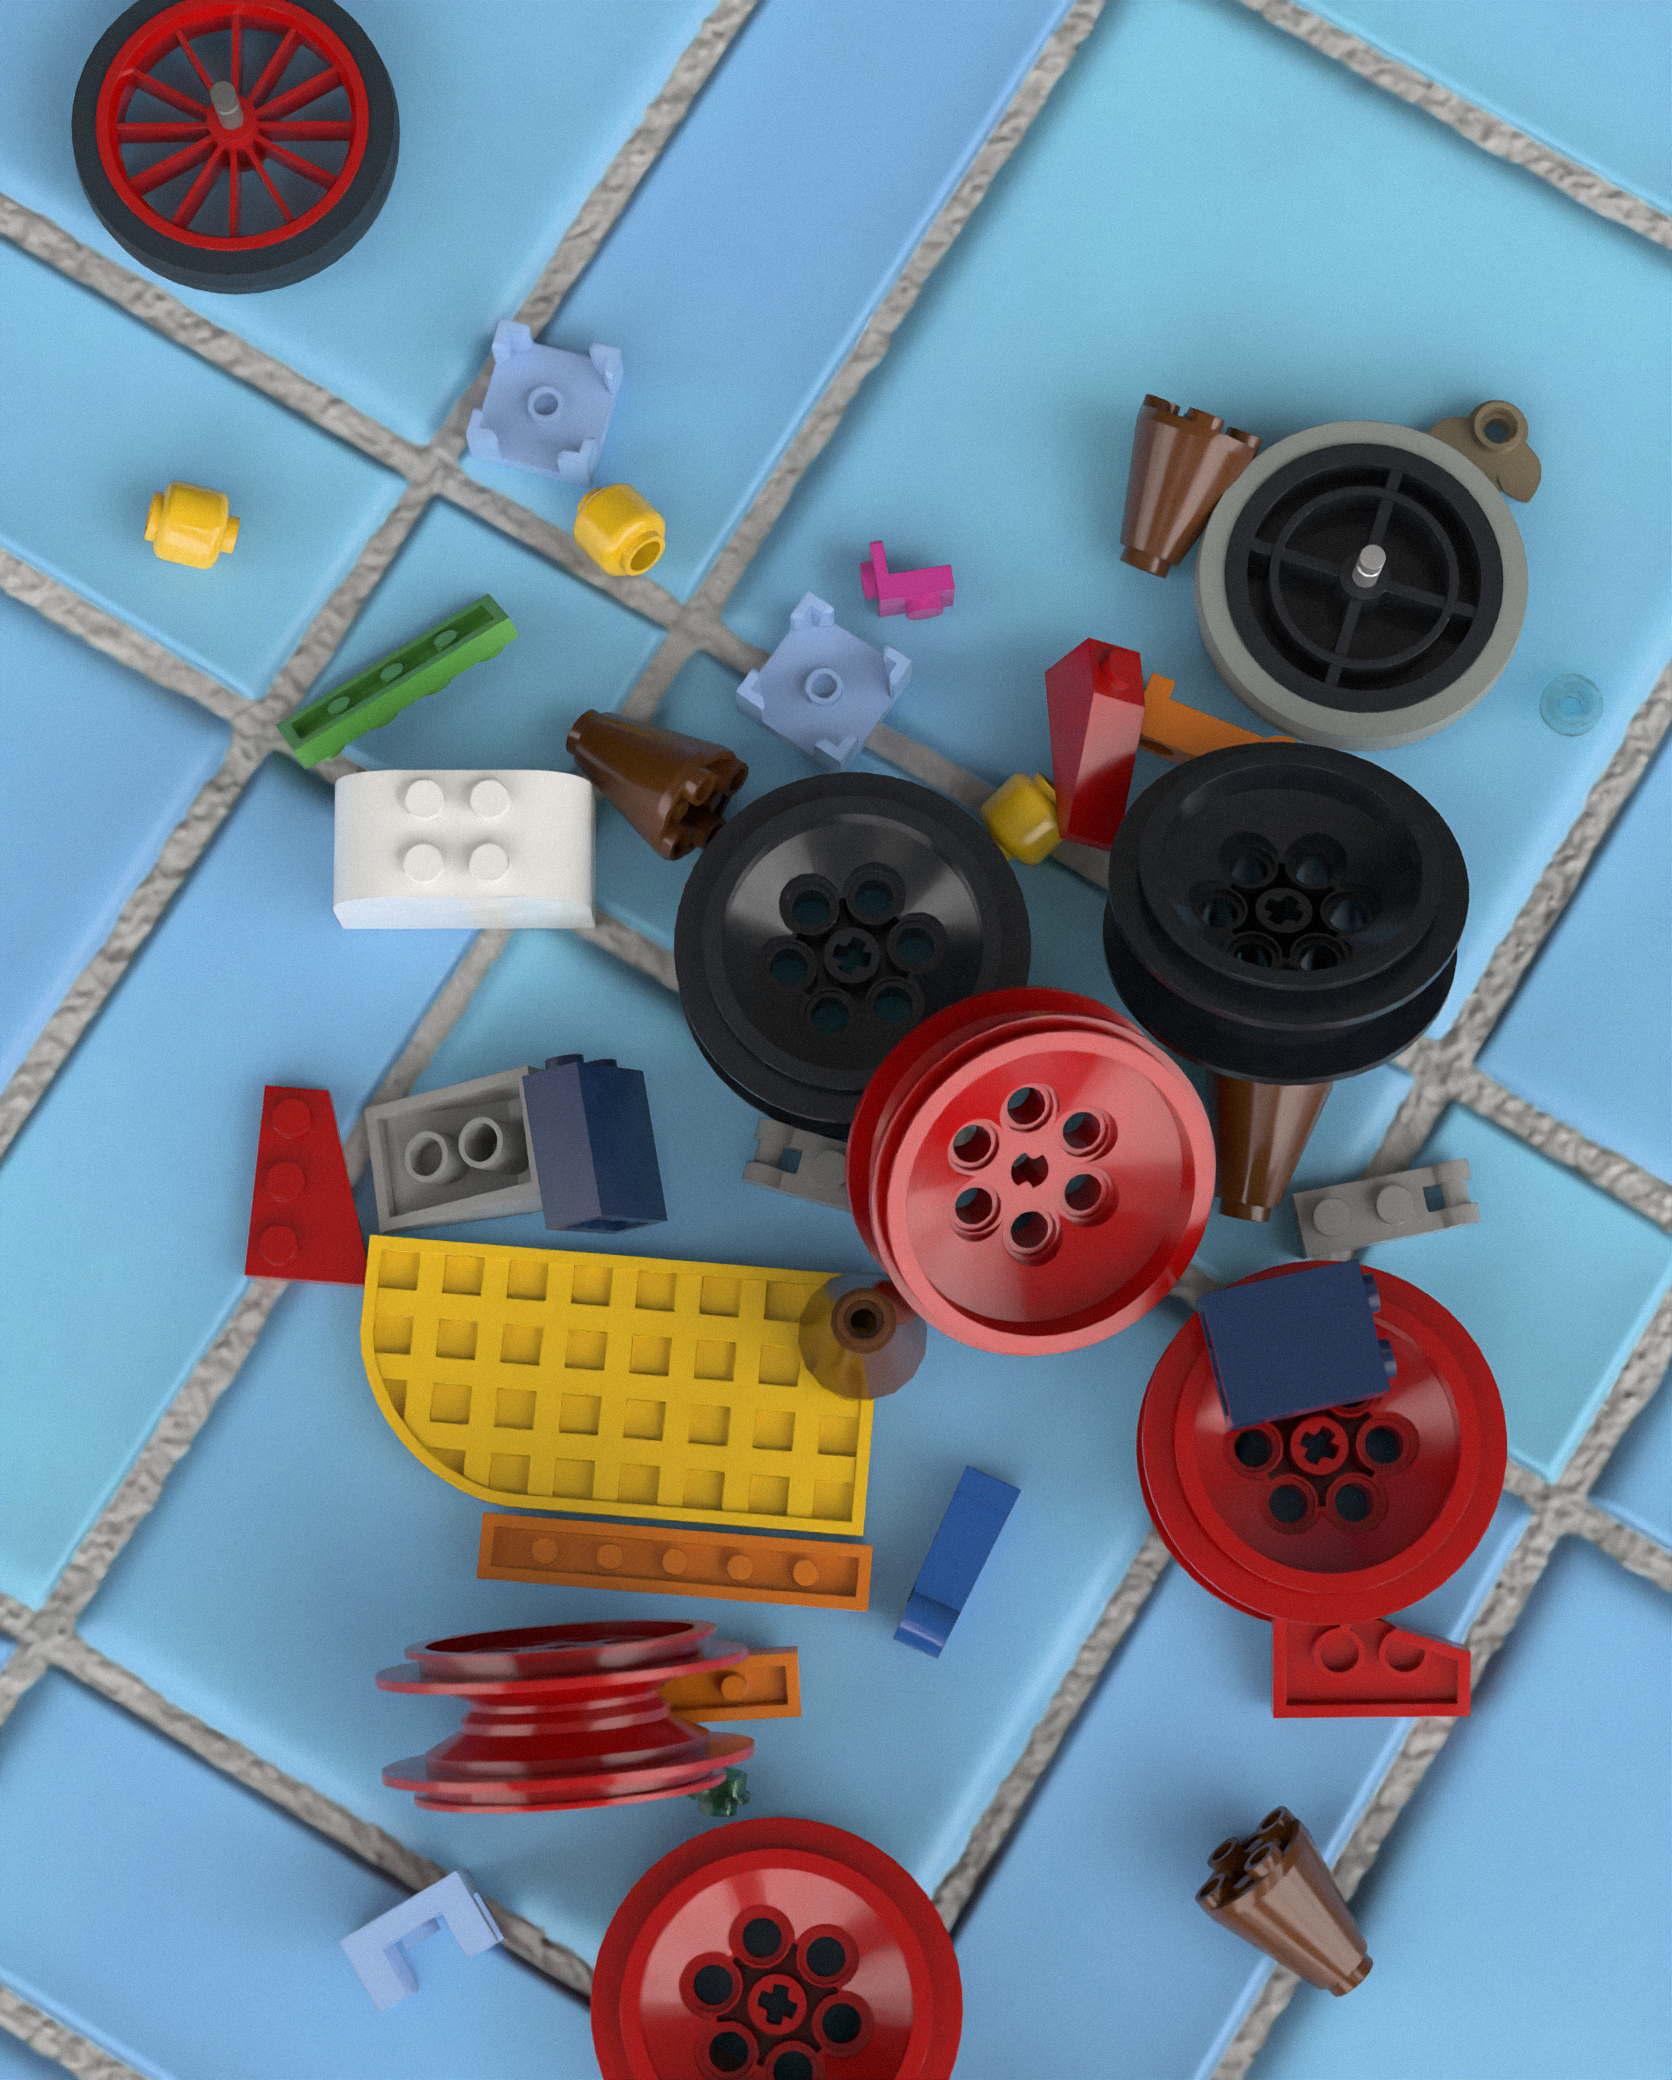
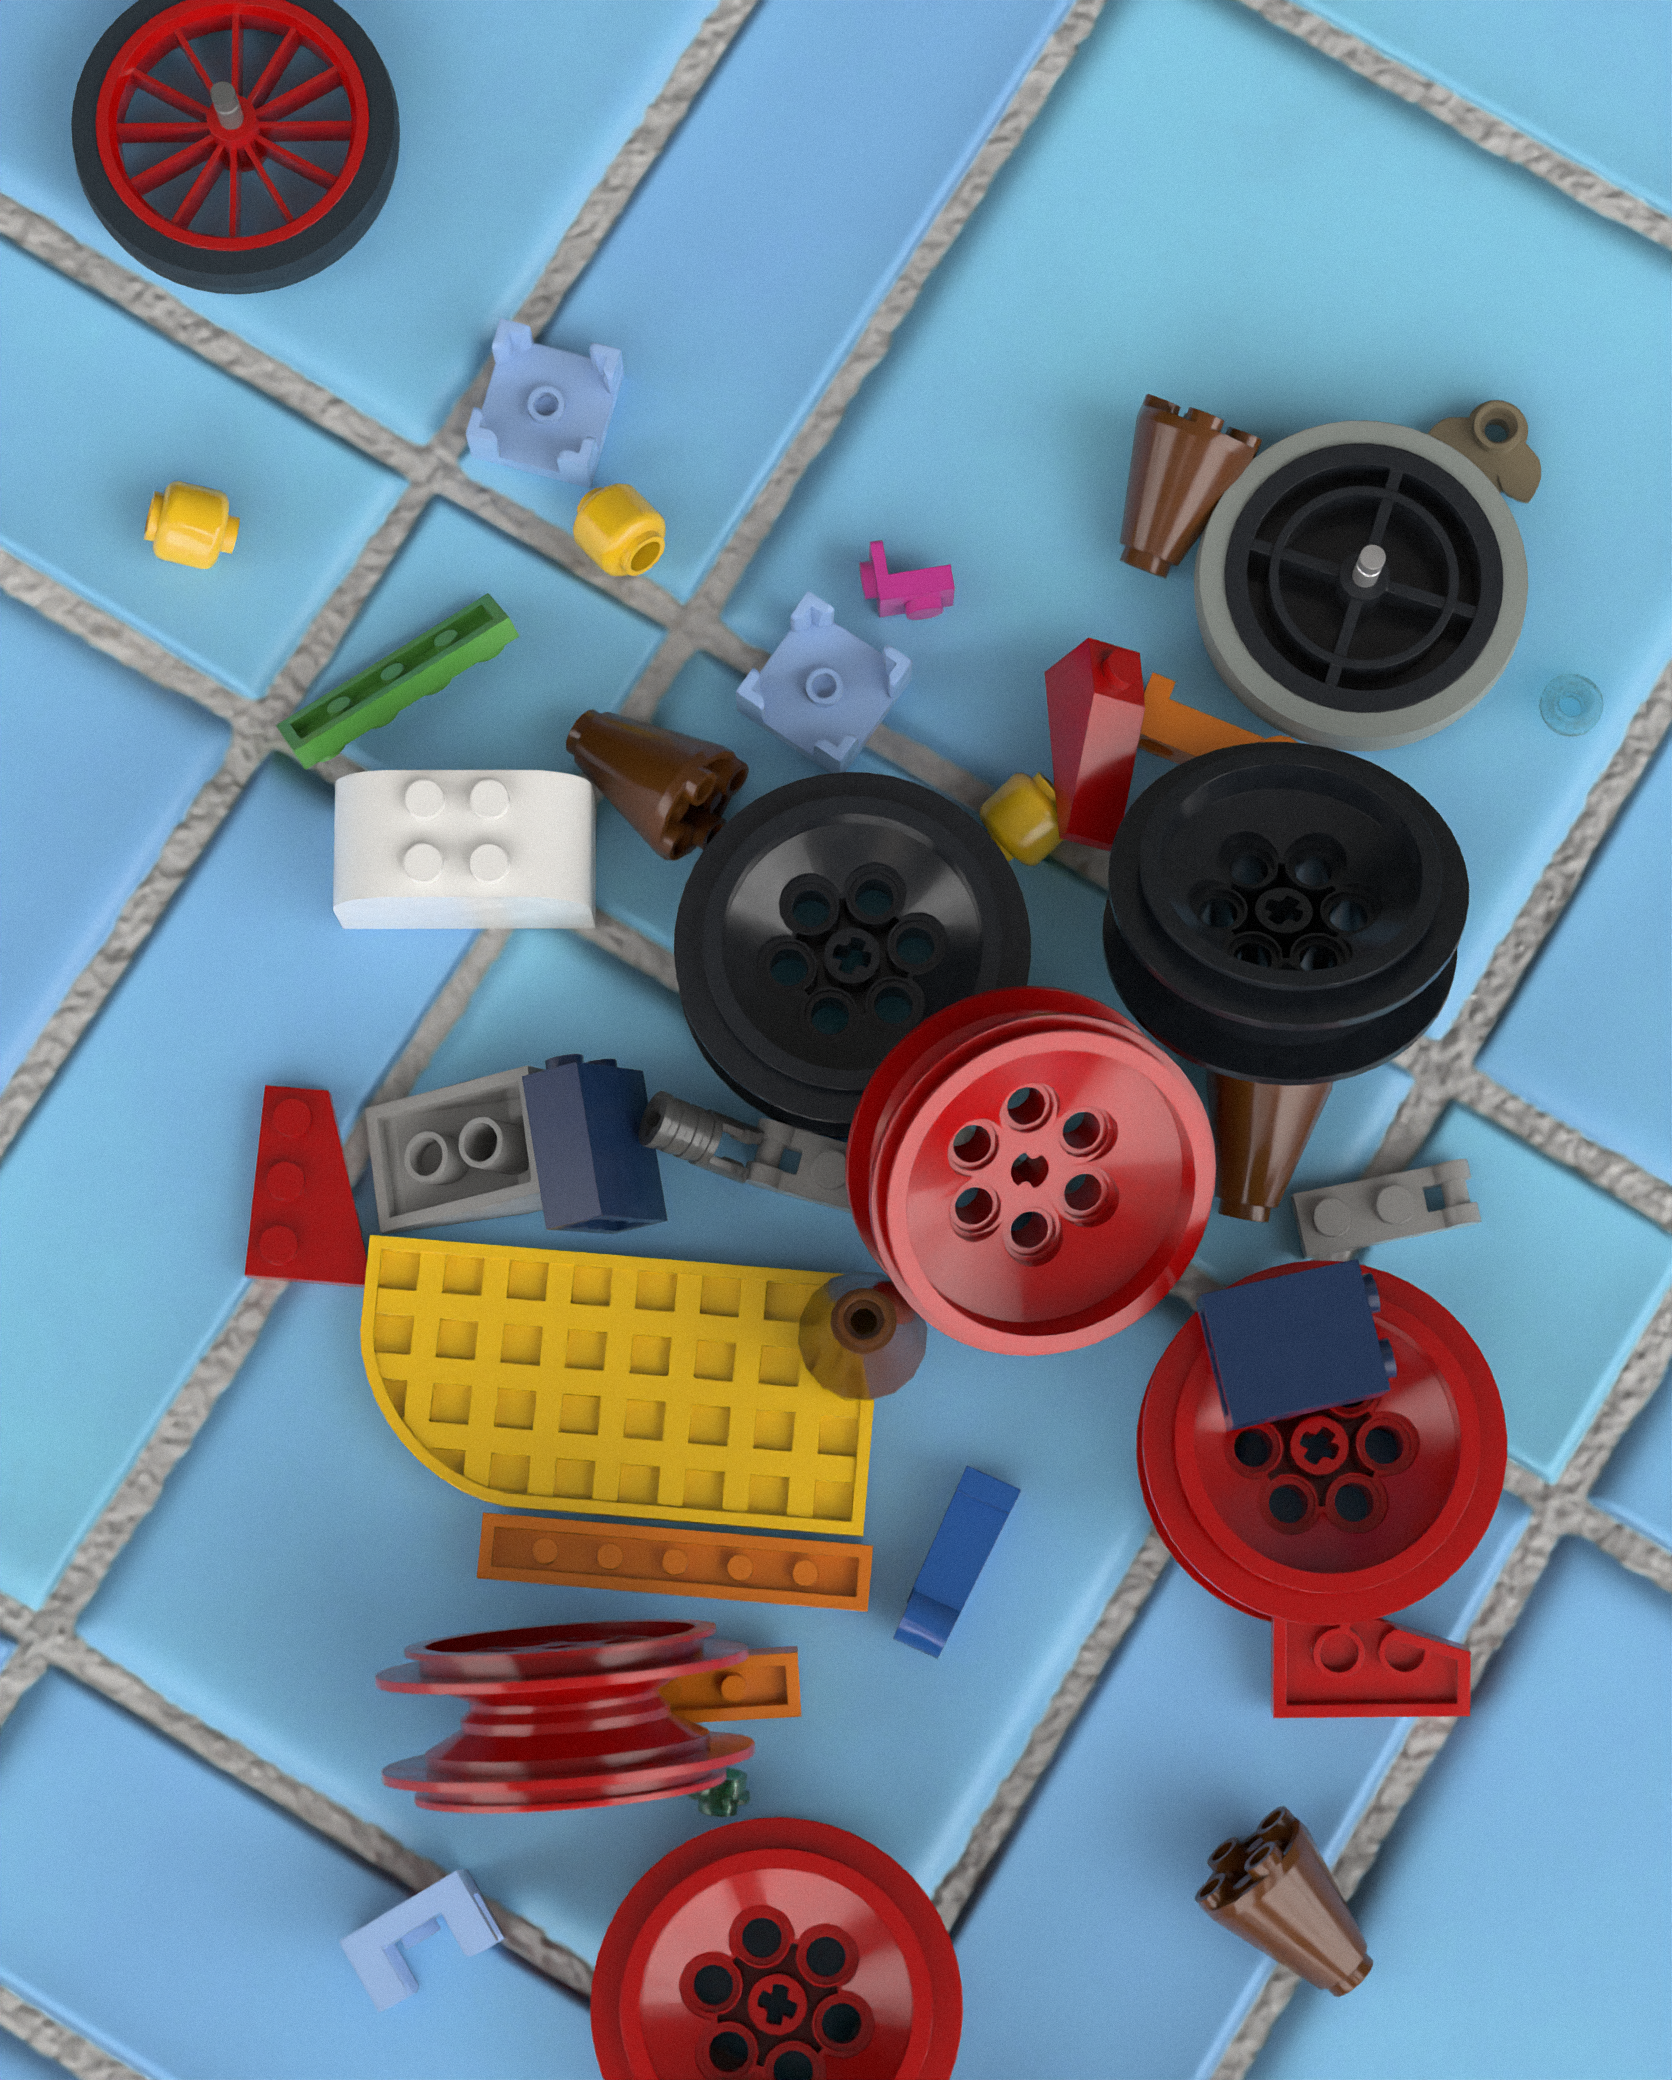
none -> dark grey hinge [639,1091,765,1184]

